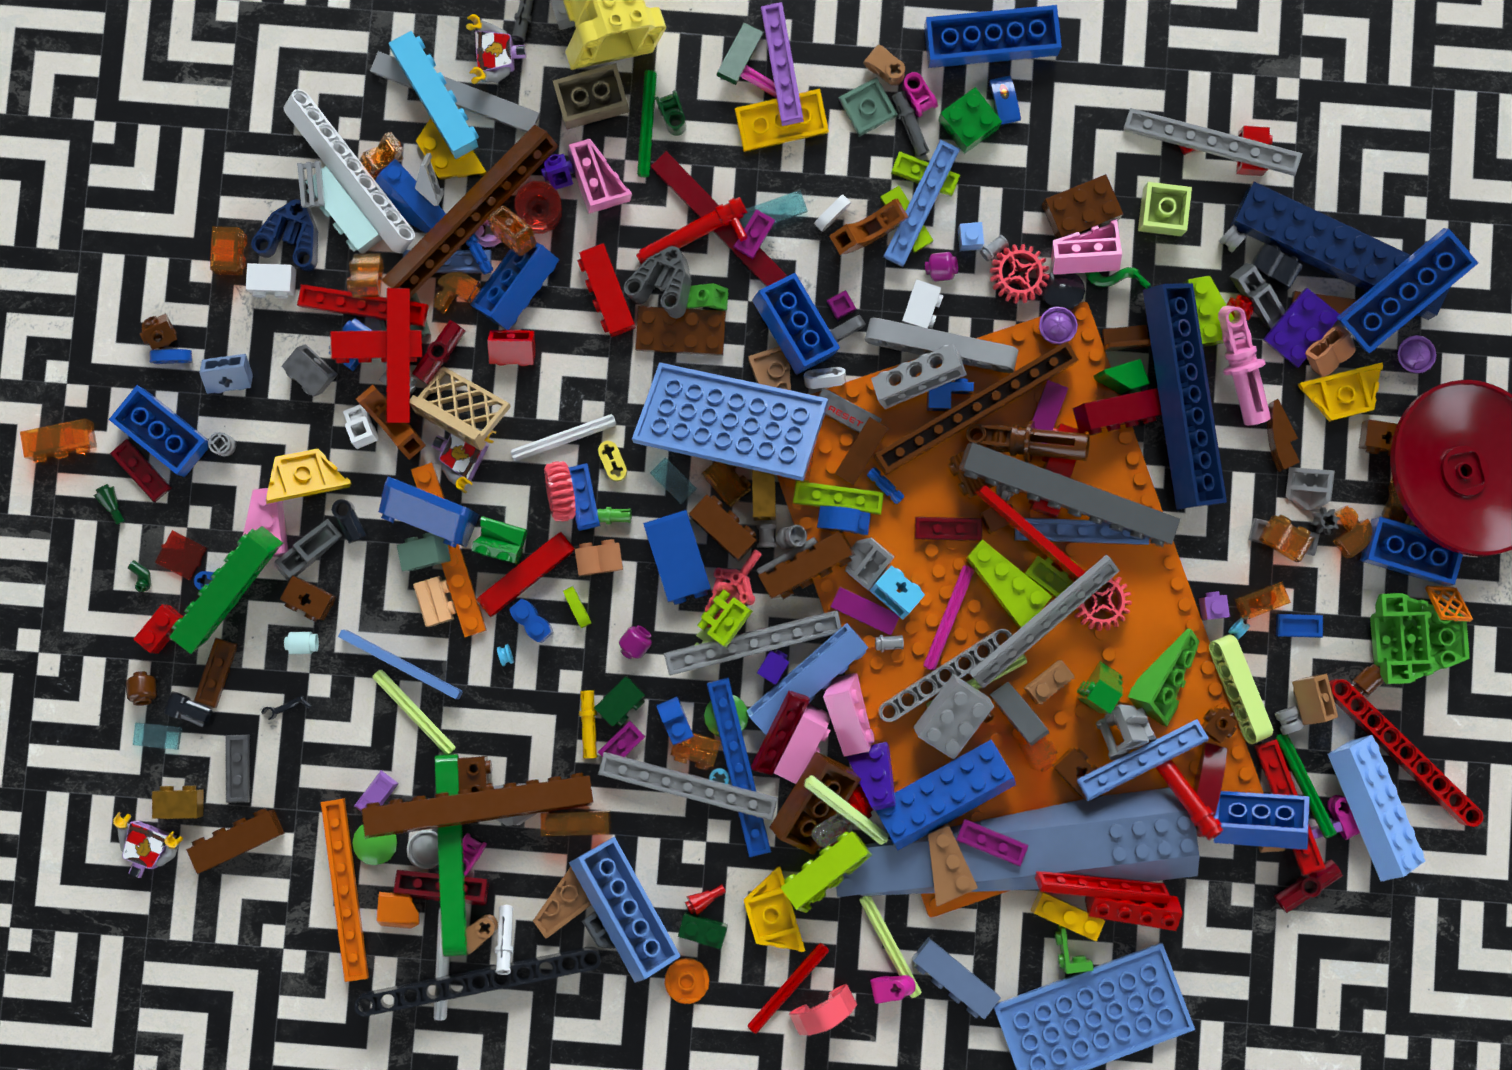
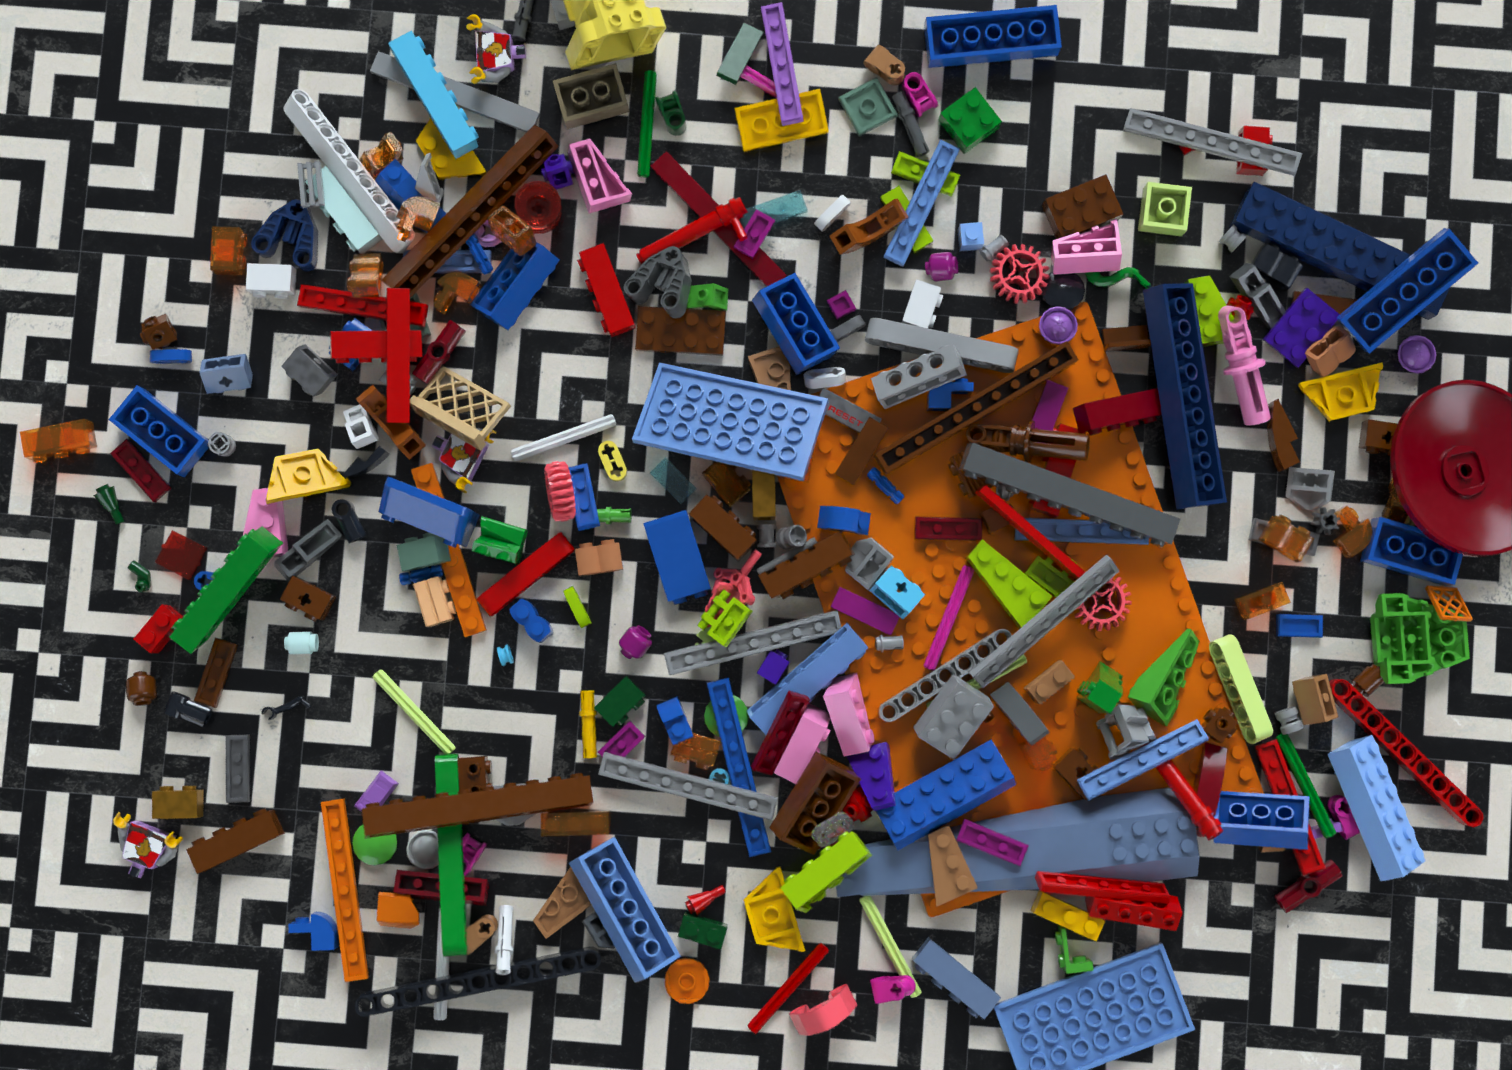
clear light blue tile [133,723,182,750] -> none
medium blue tile [338,629,463,699] -> none
red brick [488,330,536,366] -> none
lime tile [793,481,884,515] -> none
yellowish green axle [804,776,889,845] -> none
blue slope [989,76,1021,125] -> none
green slope [1093,359,1150,395] -> none
medium lavender brick [1199,591,1230,621] -> none
medium azure bush [1228,618,1250,640] -> none
none -> blue brick [288,912,339,951]
none -> black slope [343,446,390,479]
none -> clear orange brick [396,196,441,242]
none -> blue axle [399,565,443,585]

